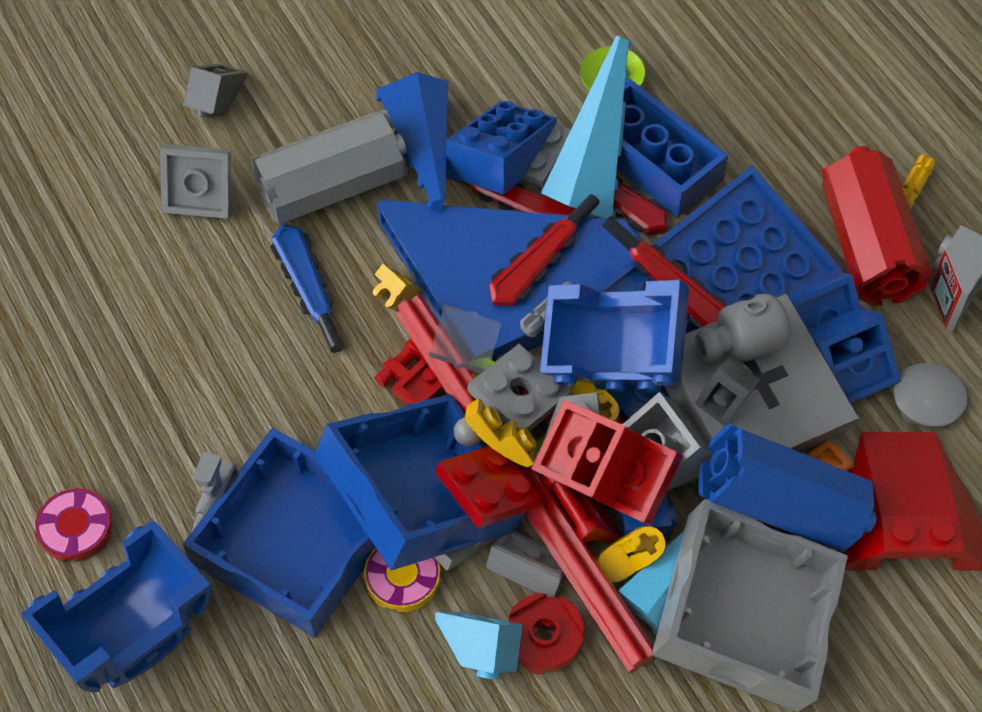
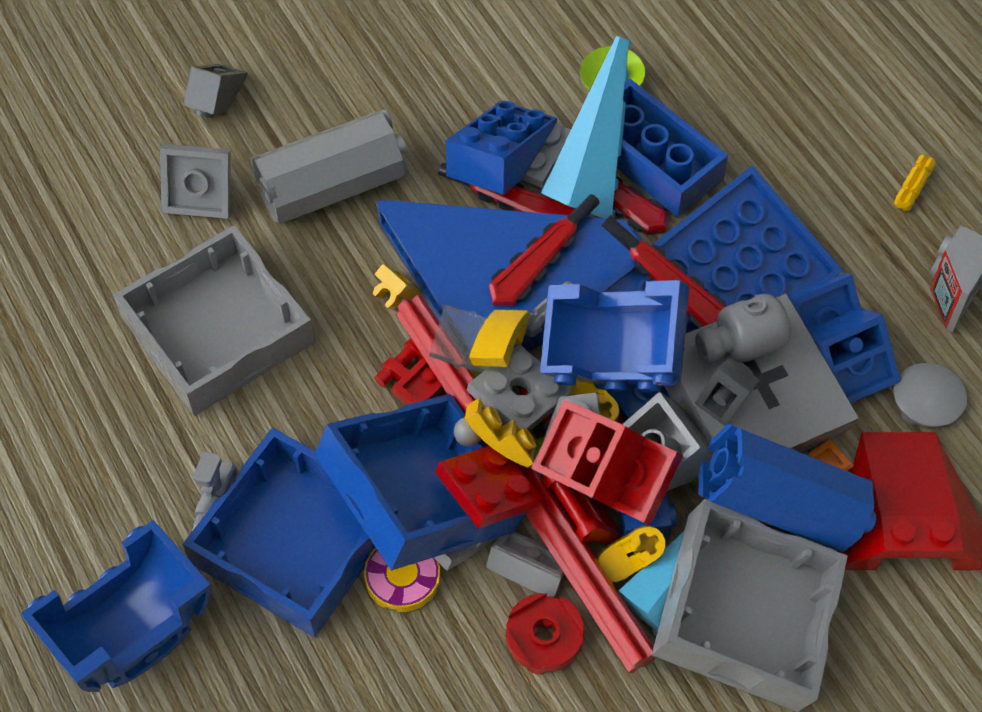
tile [35,488,113,561] -> none
blue sword [270,224,344,353] -> none
blue wedge [375,72,448,210] -> none
medium azure slope [435,611,522,679] -> none
red brick [822,146,932,307] -> none
none -> light grey tile [113,225,315,416]
none -> yellow slope [469,310,530,367]

